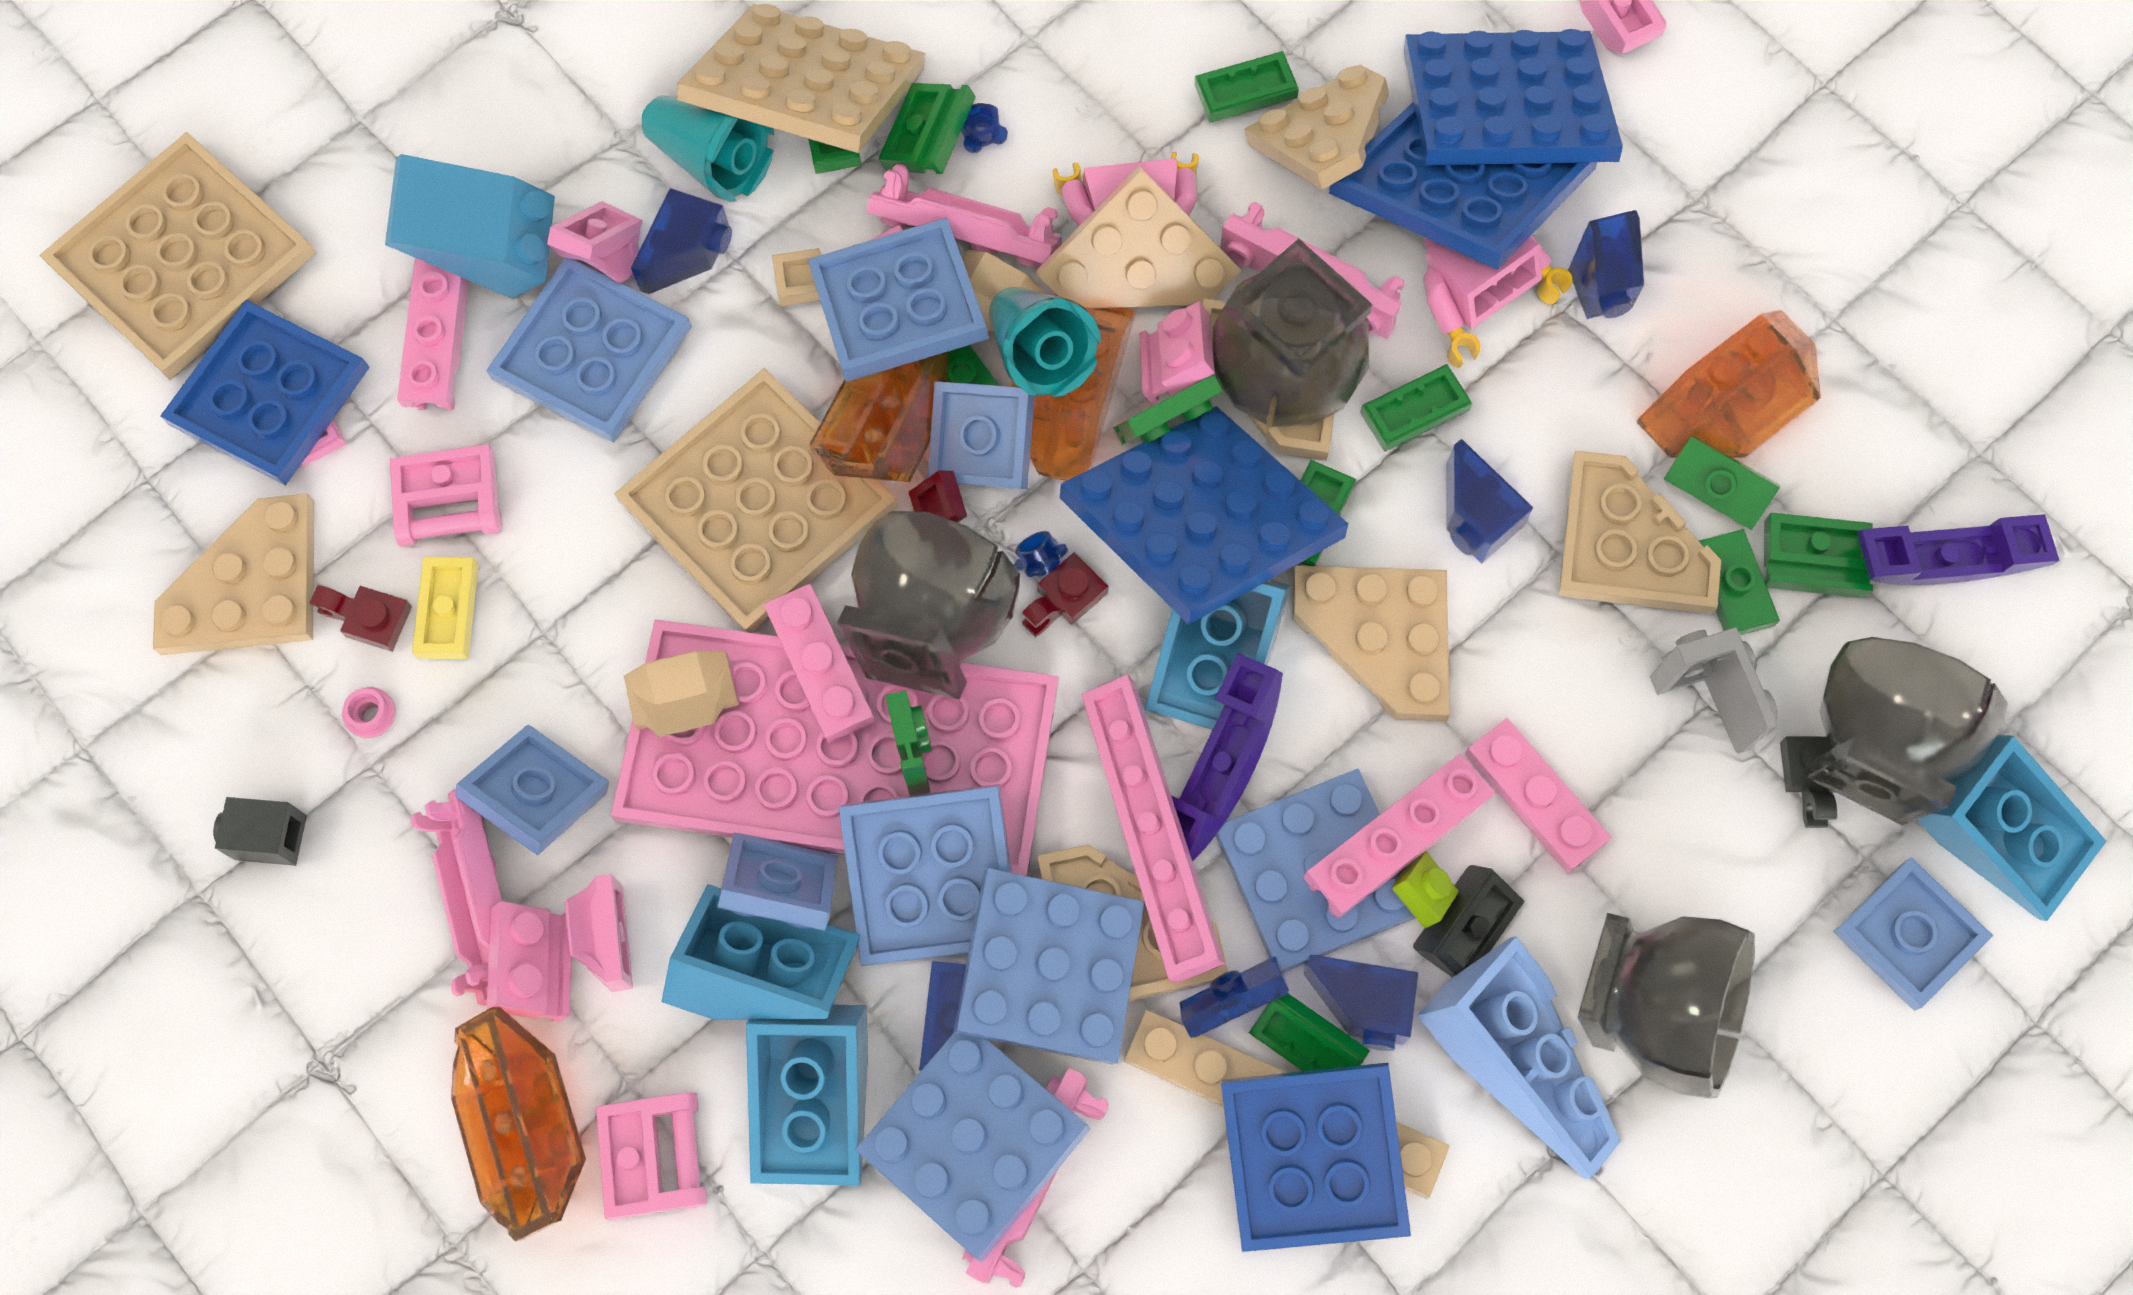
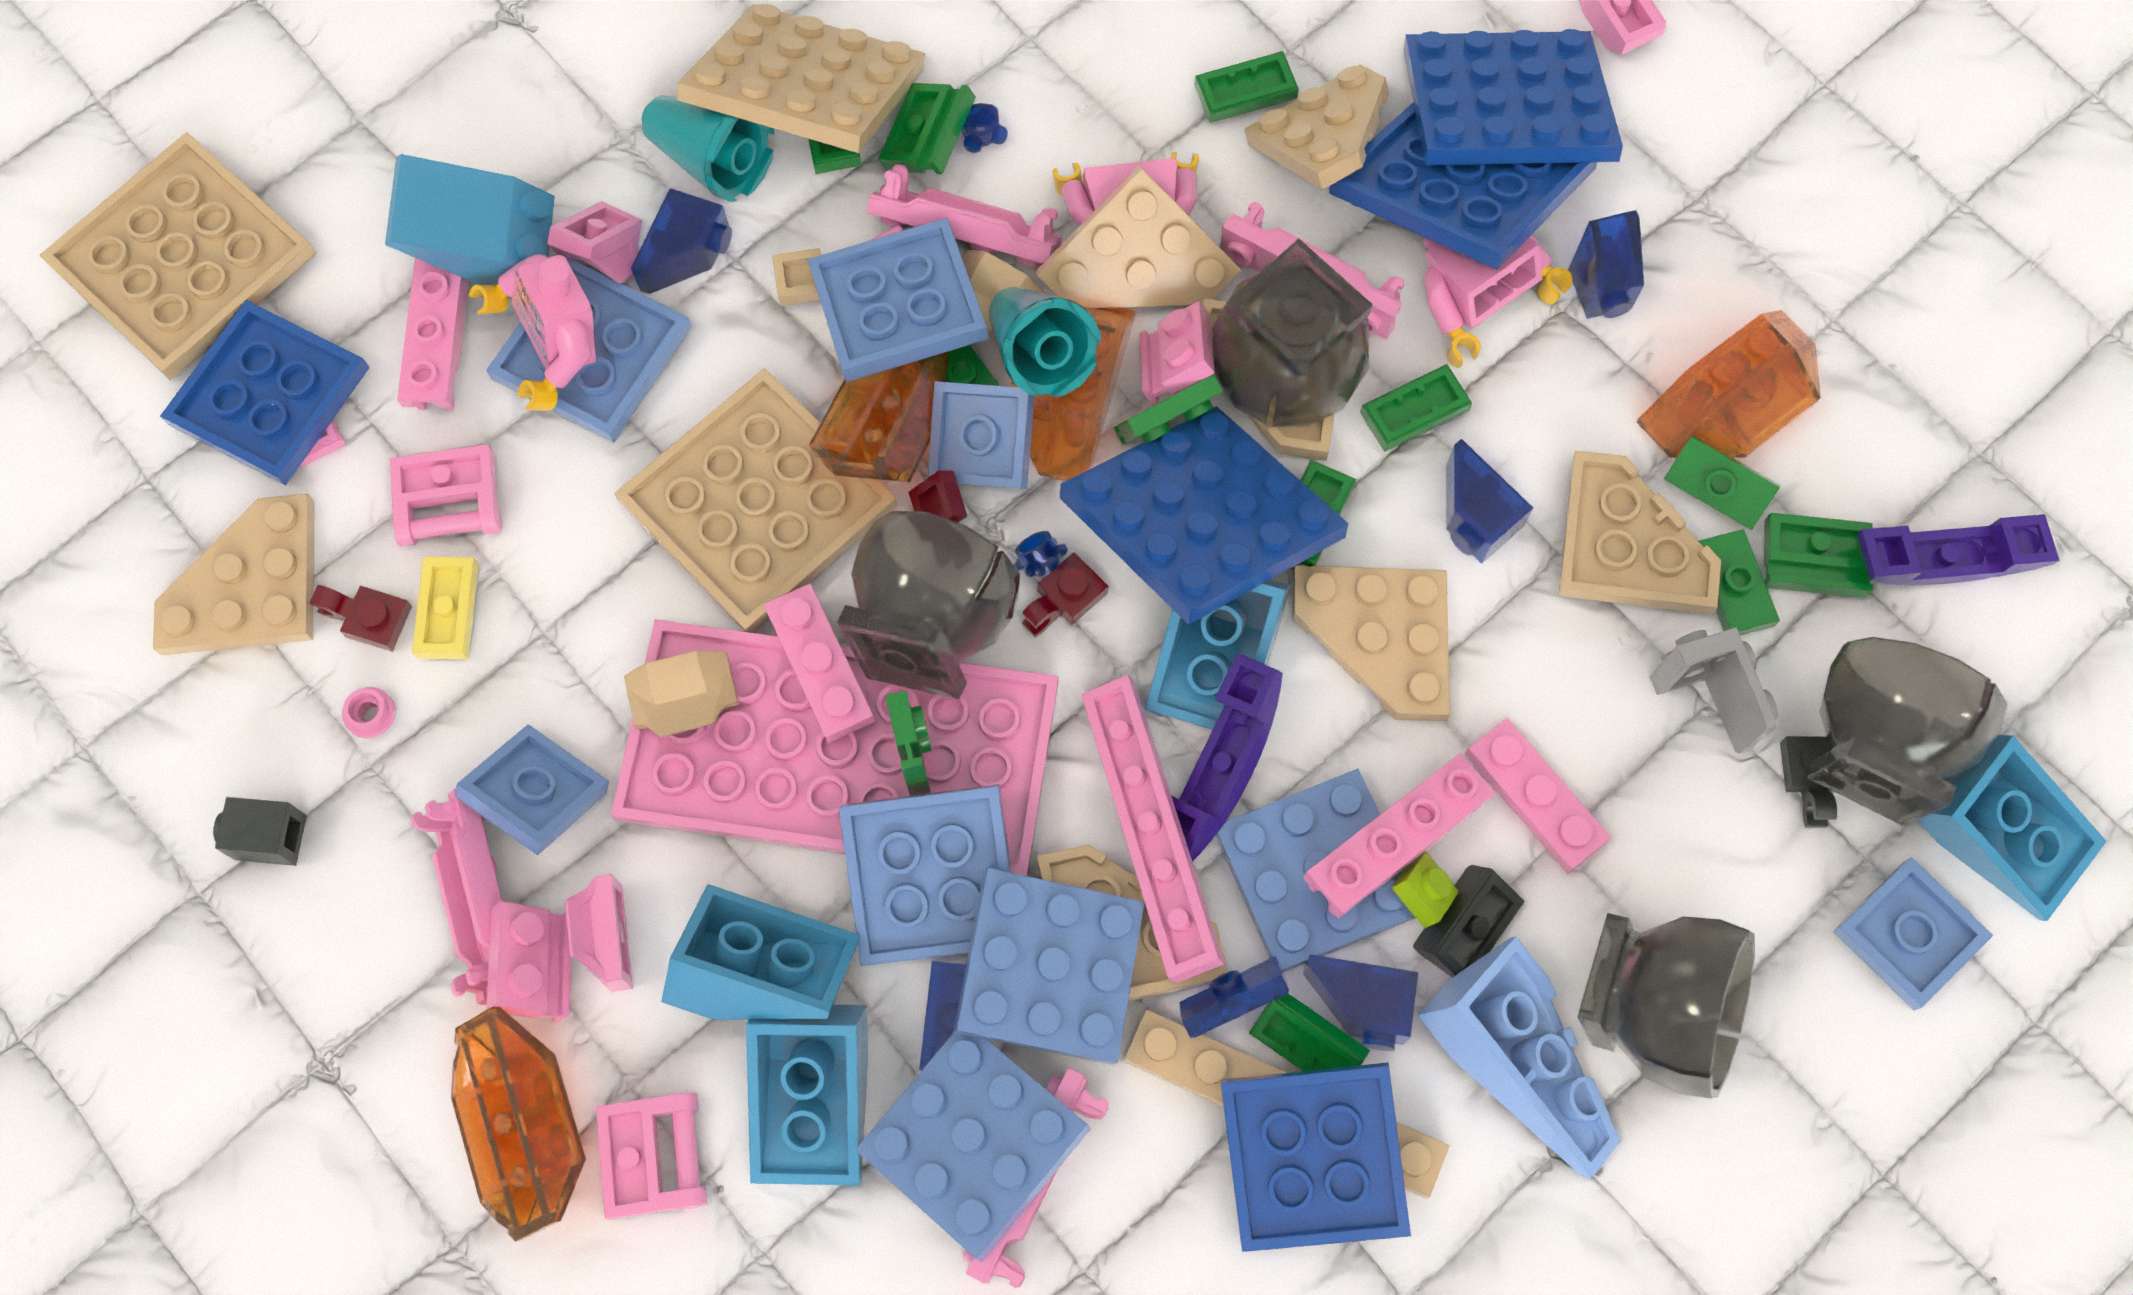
medium blue plate [717,832,838,931] -> none
none -> bright pink torso [469,254,596,411]

